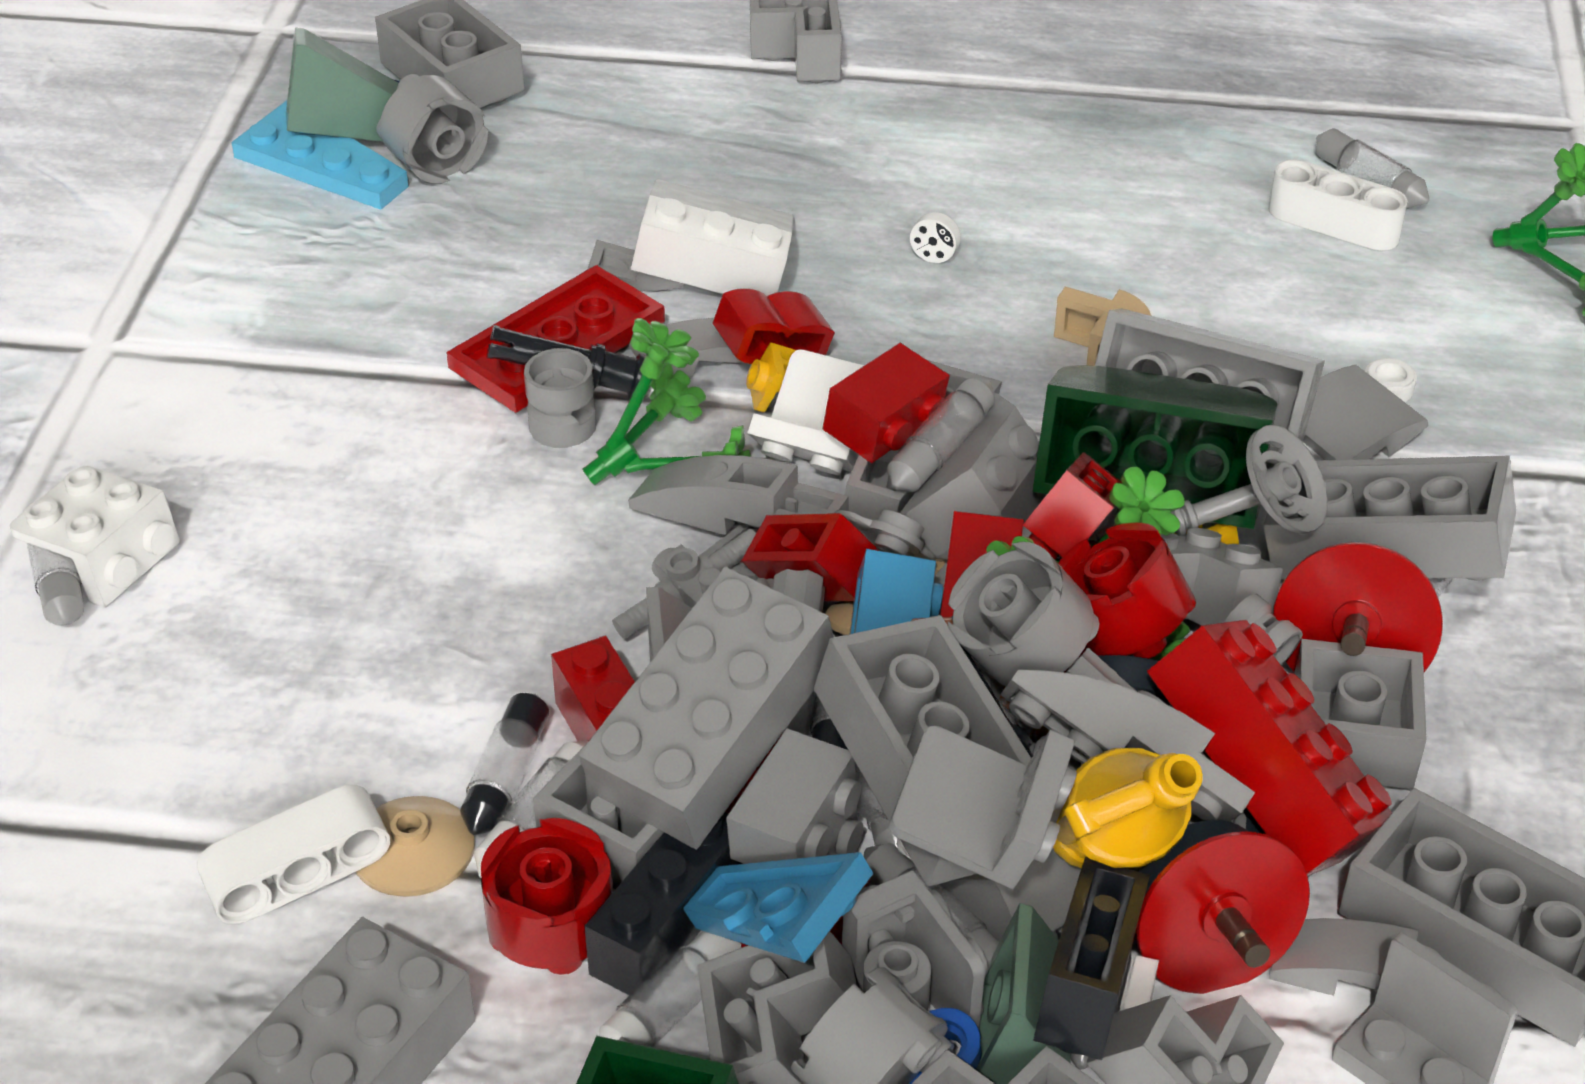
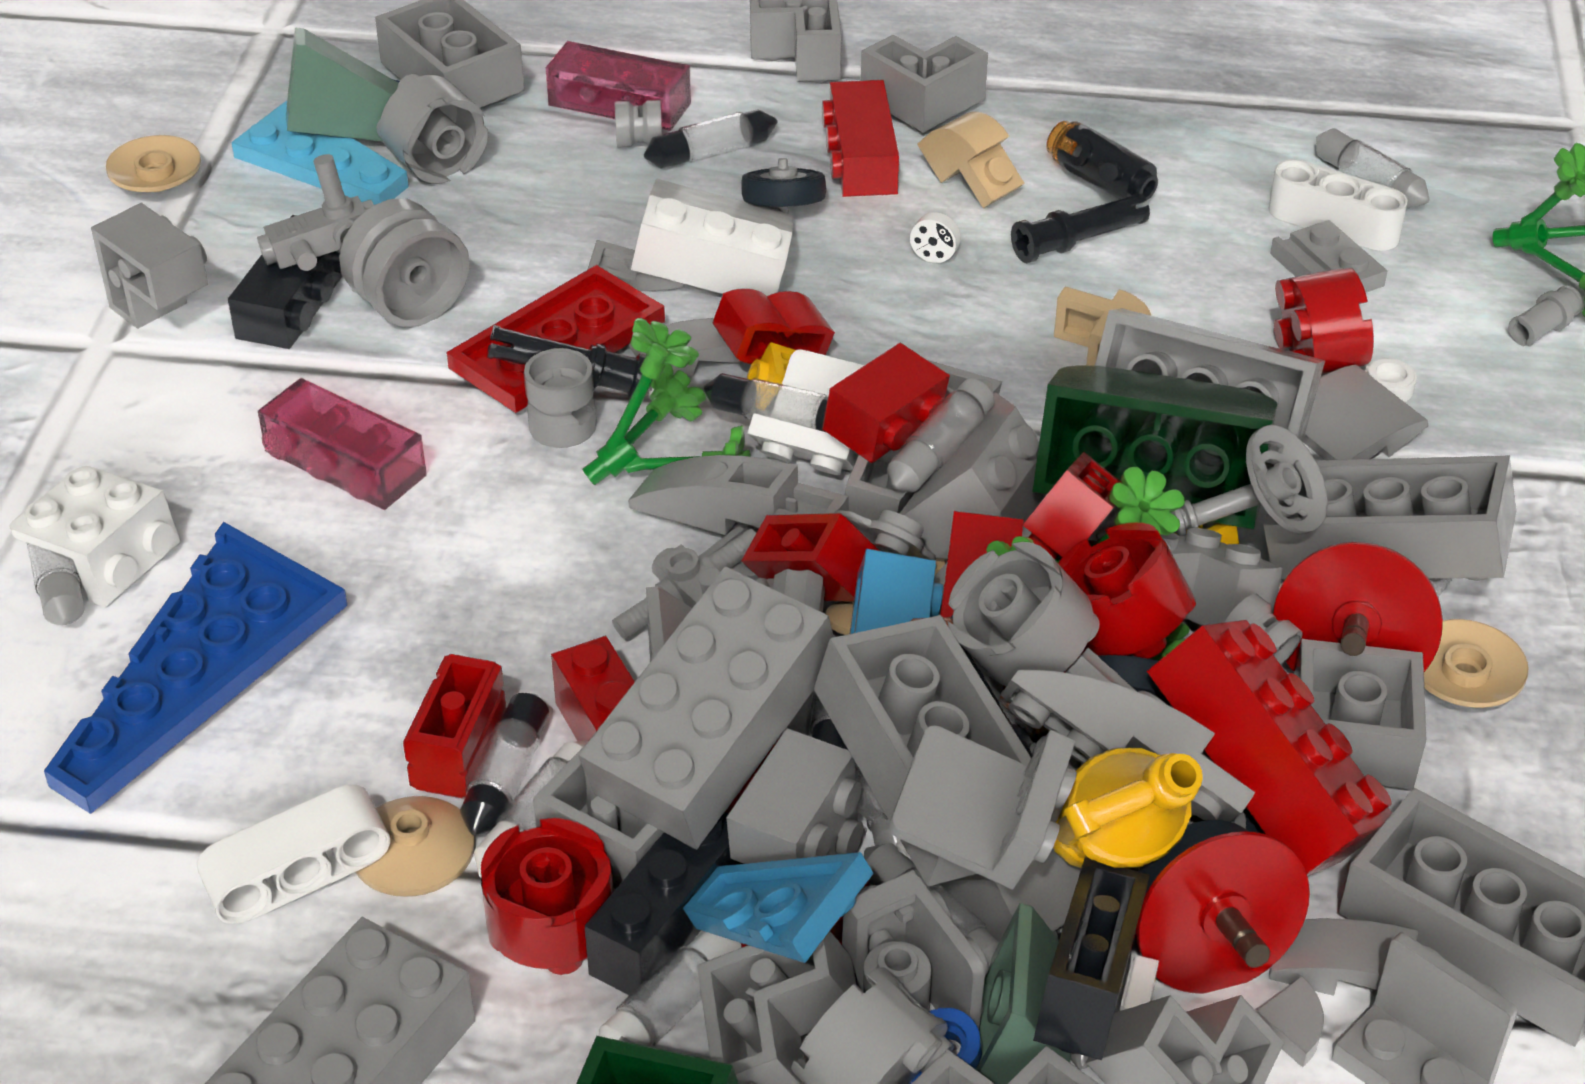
none -> blue wing [44,521,348,814]
none -> light grey brick [91,203,208,329]
none -> tan dish [106,135,201,192]
none -> black brick [228,215,342,349]
none -> light grey piece [257,154,374,292]
none -> clear pink brick [257,378,427,510]
none -> light grey wheel [339,199,470,327]
none -> red brick [403,654,506,798]
none -> clear pink brick [545,41,691,131]
none -> light grey wheel [615,100,662,147]
none -> piece [644,109,778,168]
none -> clear piece [704,373,828,432]
none -> black wheel [741,158,826,213]
none -> red brick [822,80,899,197]
none -> light grey brick [861,35,988,132]
none -> tan brick [917,112,1025,208]
none -> black pin [1011,193,1150,263]
none -> black piece [1046,121,1158,200]
none -> light grey tile [1256,976,1324,1067]
none -> light grey plate [1270,220,1388,292]
none -> red brick [1274,268,1374,375]
none -> tan dish [1424,619,1529,708]
none -> light grey pin [1508,286,1584,346]

